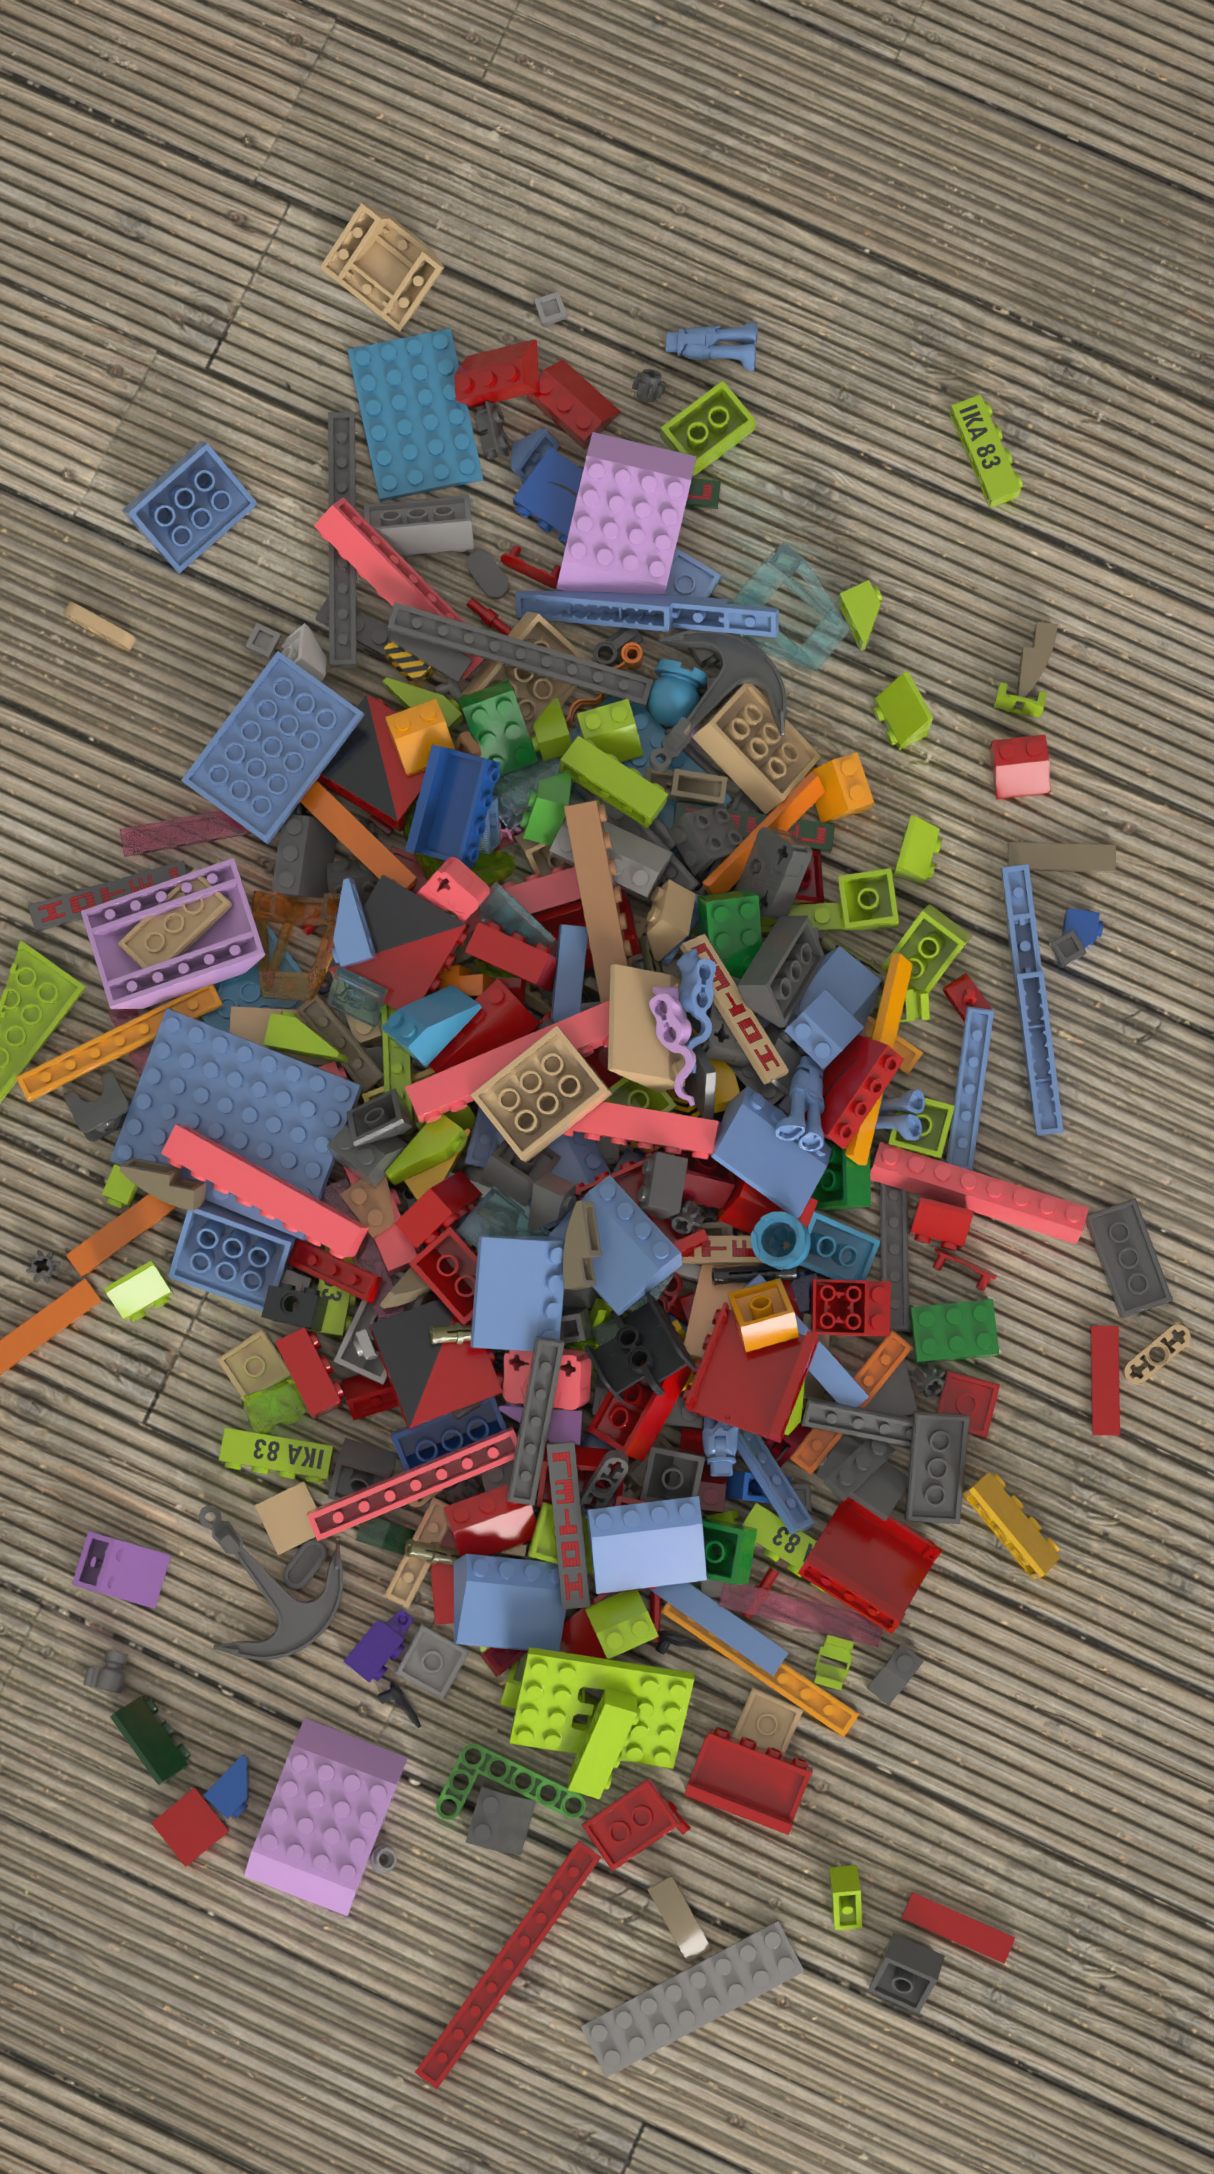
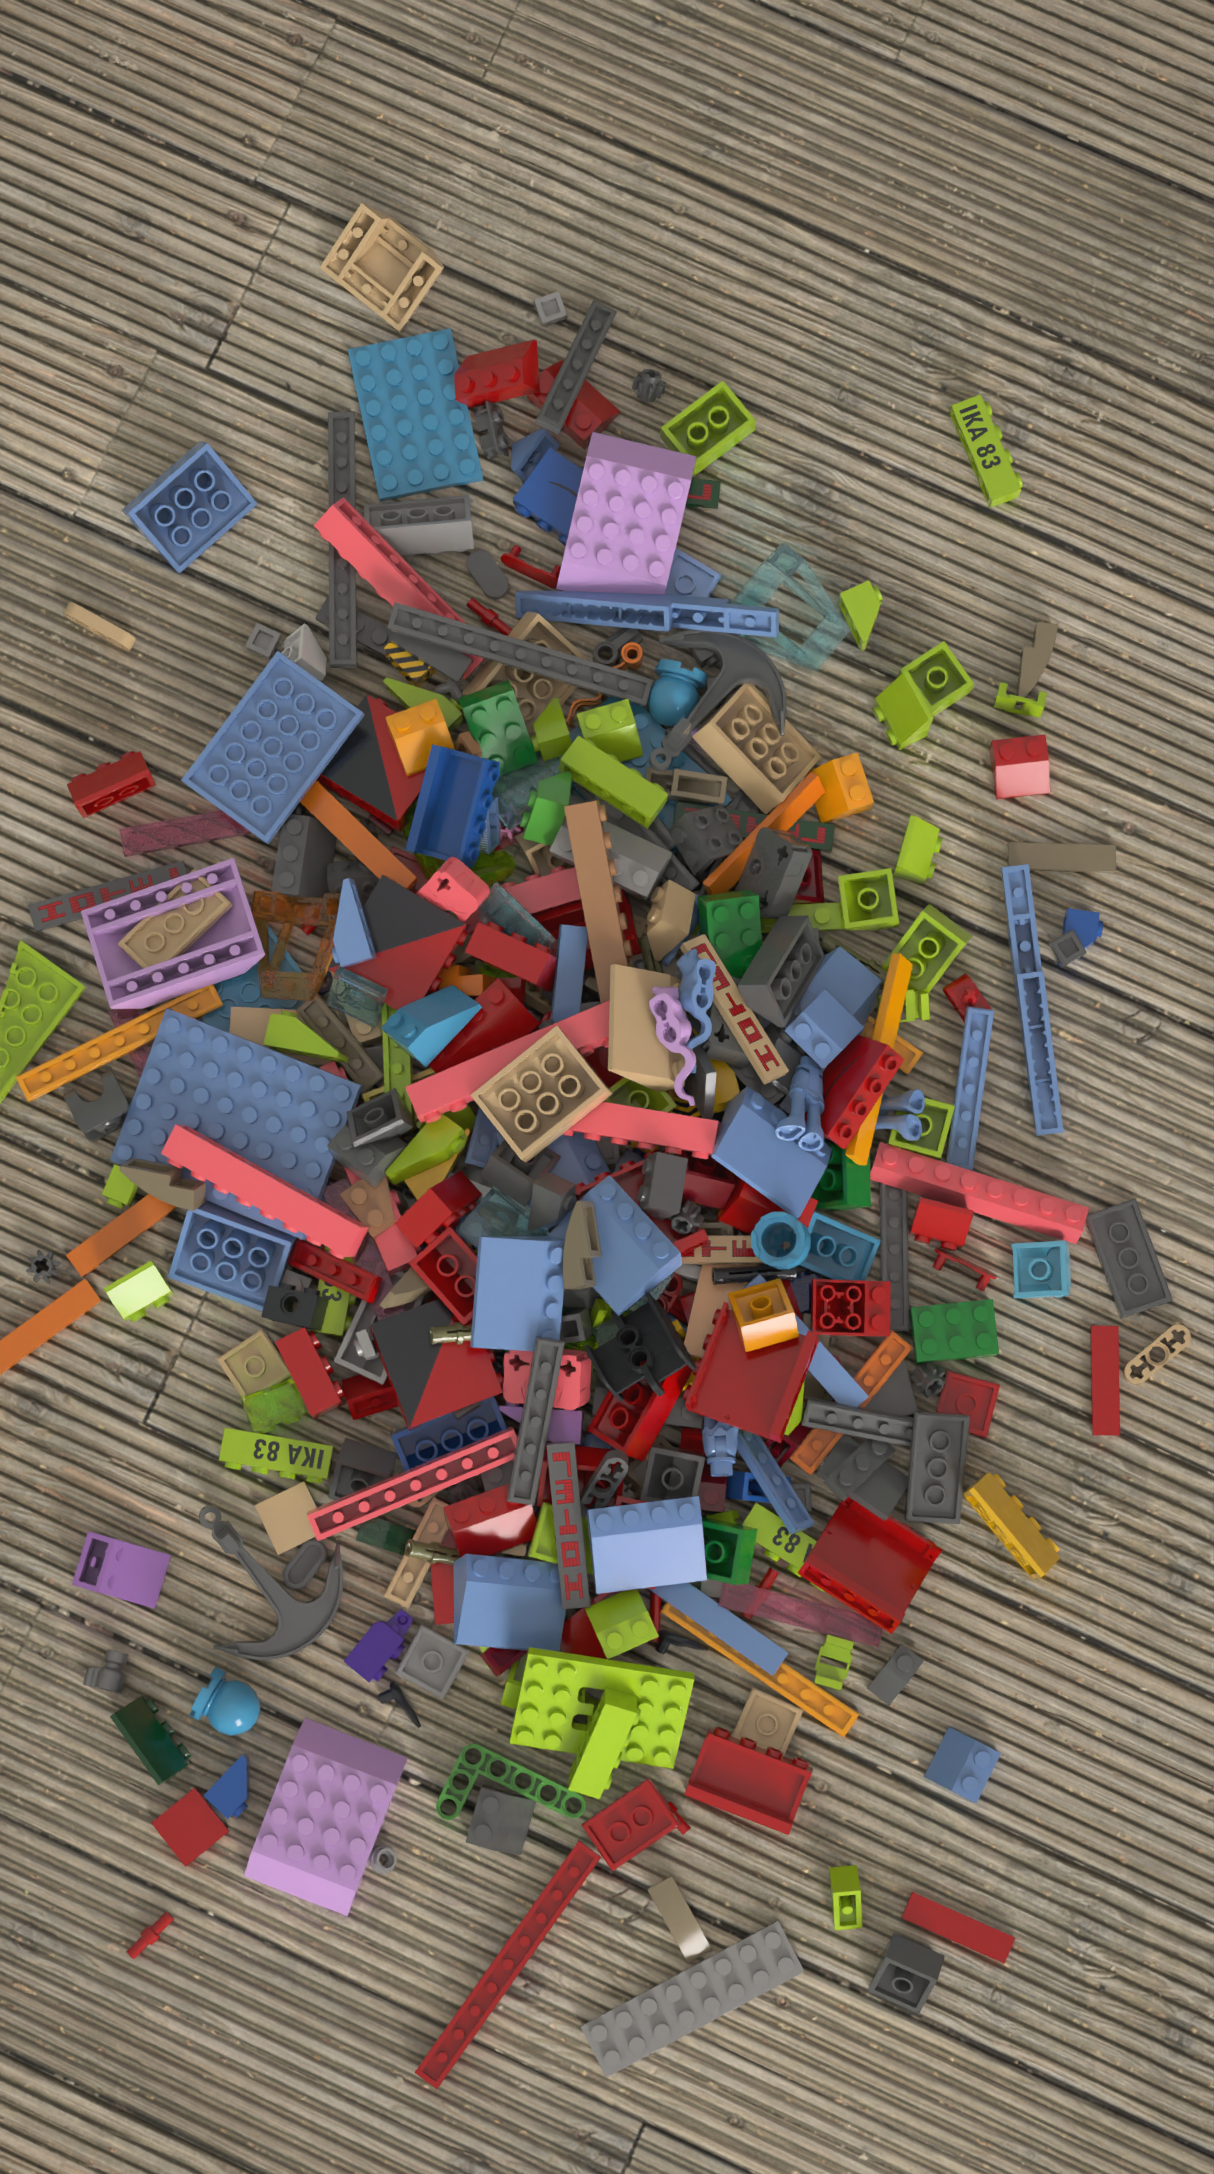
medium blue piece [666,322,758,371] -> none
none -> red slope [67,751,156,819]
none -> red bar [126,1911,174,1959]
none -> dark azure tile [189,1667,260,1736]
none -> dark grey tile [535,300,617,434]
none -> lime brick [898,641,974,717]
none -> medium blue slope [924,1727,1001,1803]
none -> medium azure slope [1011,1240,1071,1298]

